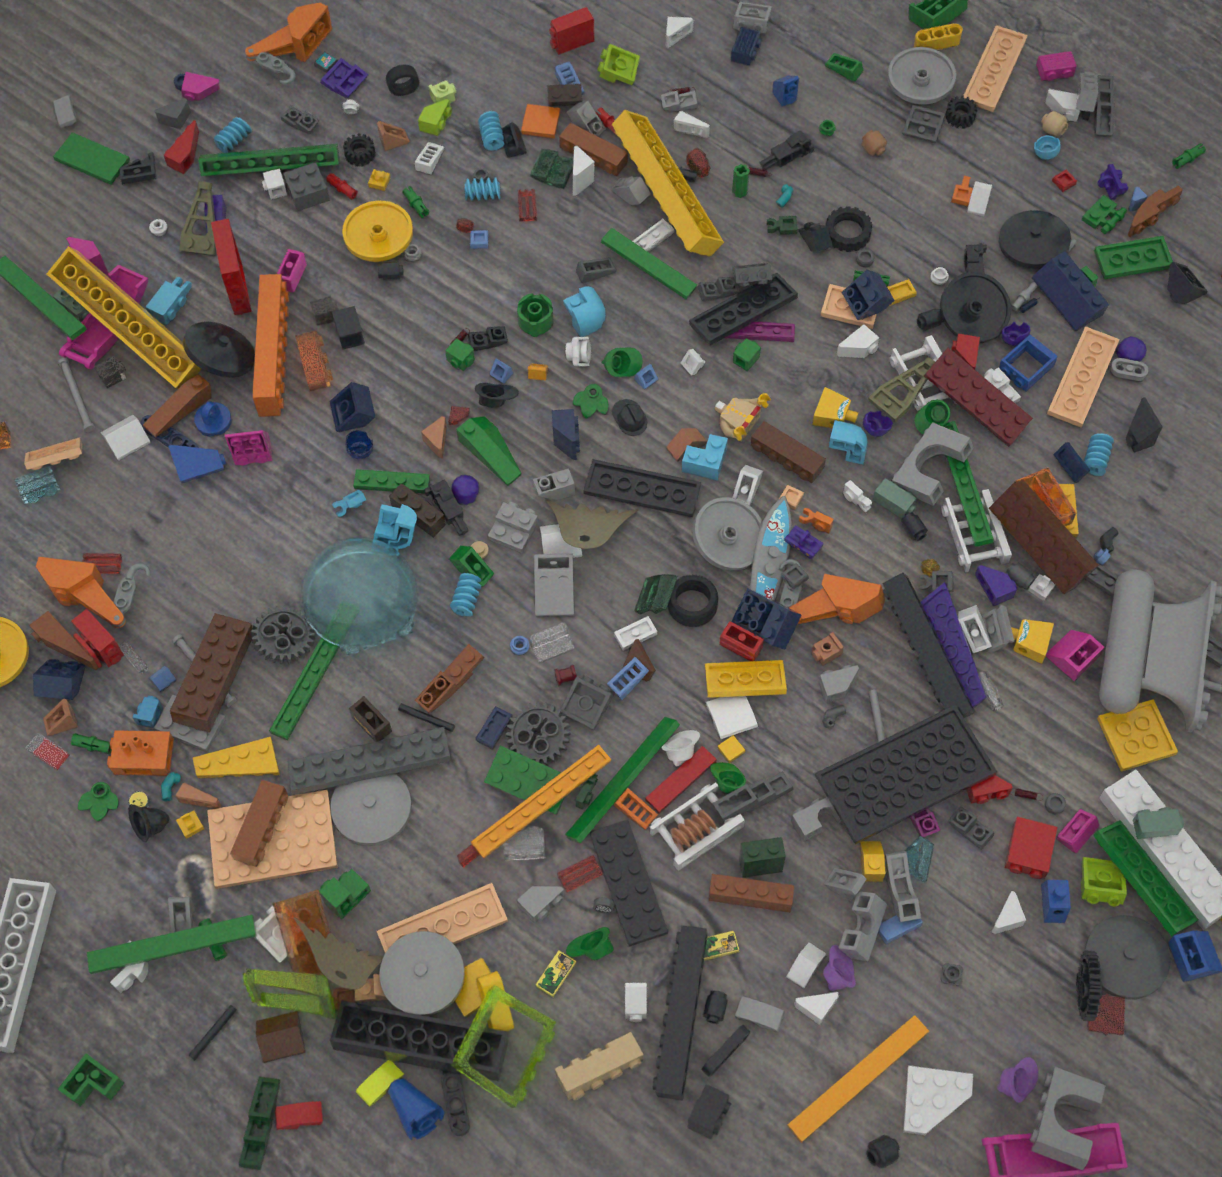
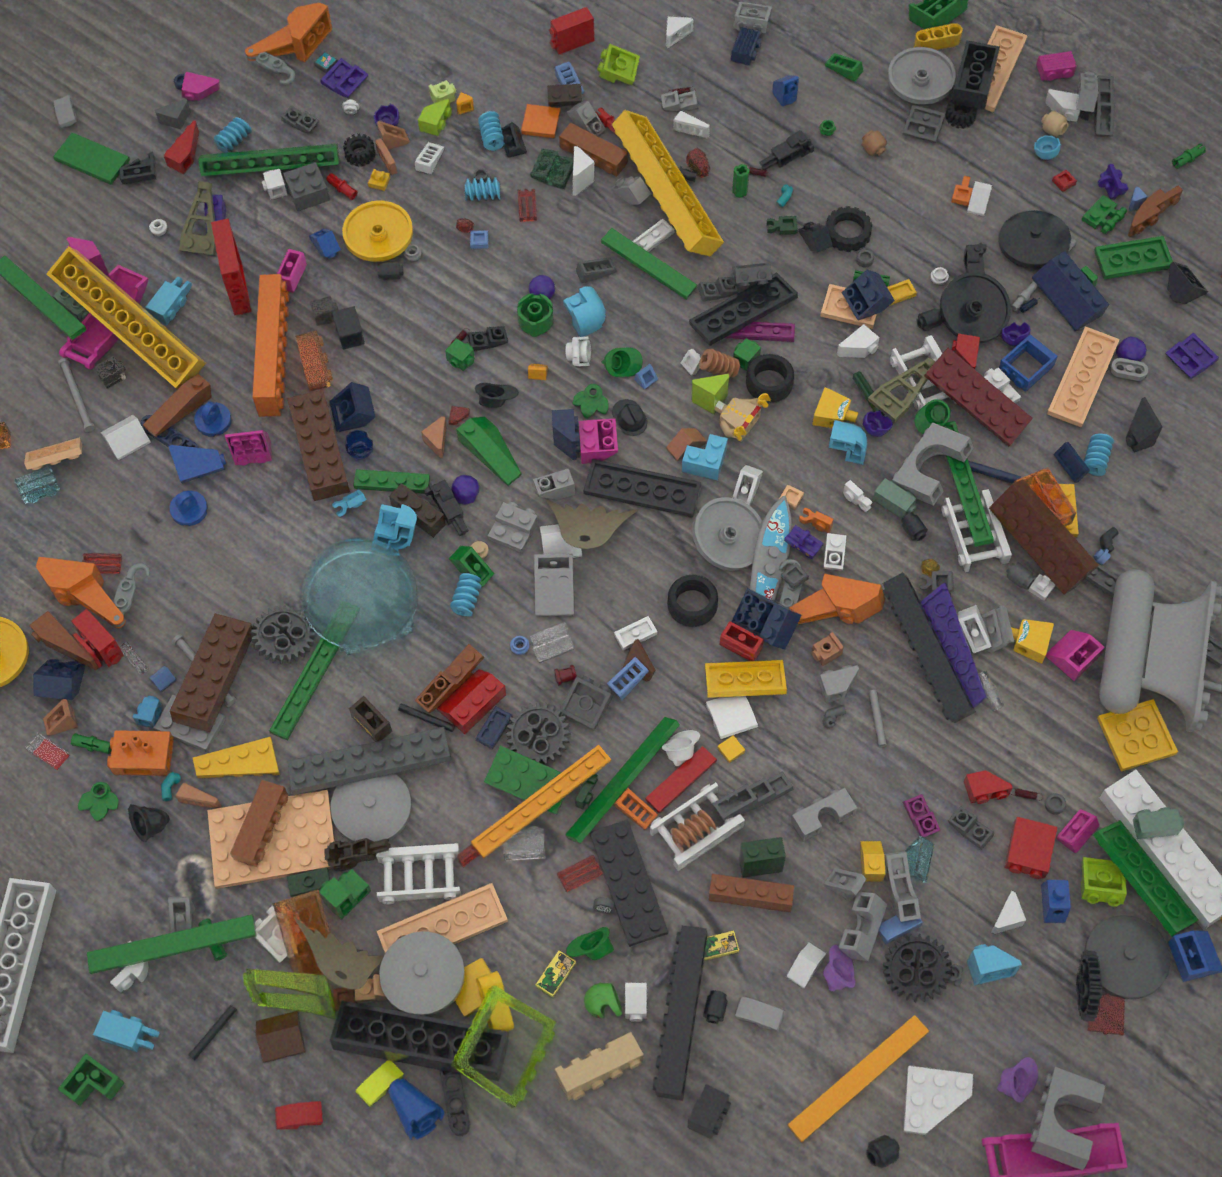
light yellow tile [128,791,150,808] -> none
yellow tile [176,810,204,839] -> none
black dish [183,322,255,378] -> none
dark green slope [239,1077,280,1170] -> none
black tyre [386,64,419,96] -> none
green pin [402,186,429,218] -> none
medium blue slope [489,359,513,383] -> none
light grey slope [517,886,565,923] -> none
clear green slope [634,574,678,615] -> none
black beam [701,1025,751,1077] -> none
green cap [710,762,746,794] -> none
reddish brown brick [751,421,826,483] -> none
white slope [794,992,838,1025] -> none
black plate [815,705,997,844] -> none
dark purple slope [975,565,1017,606] -> none
none -> medium azure hinge [93,1010,160,1052]
none -> blue tile [170,490,208,526]
none -> reddish brown brick [287,389,350,501]
none -> dark green plate [287,867,330,898]
none -> blue slope [309,228,341,259]
none -> dark brown piece [324,838,391,872]
none -> dark purple hair [374,104,400,127]
none -> nougat tile [376,138,397,175]
none -> white fence [376,843,461,904]
none -> red slope [437,669,506,735]
none -> light orange slope [456,92,474,115]
none -> dark purple hair [529,275,555,299]
none -> dark pink slope [579,418,618,464]
none -> bright green helmet [584,983,623,1019]
none -> lime slope [691,374,729,414]
none -> nougat piece [699,349,740,378]
none -> black tyre [746,354,794,403]
none -> white slope [823,533,846,571]
none -> dark green axle [853,371,885,416]
none -> black gear [883,934,952,1003]
none -> black brick [951,40,1000,110]
none -> medium azure slope [967,944,1022,985]
none -> dark blue piece [968,460,1021,484]
none -> dark purple slope [1166,333,1219,379]

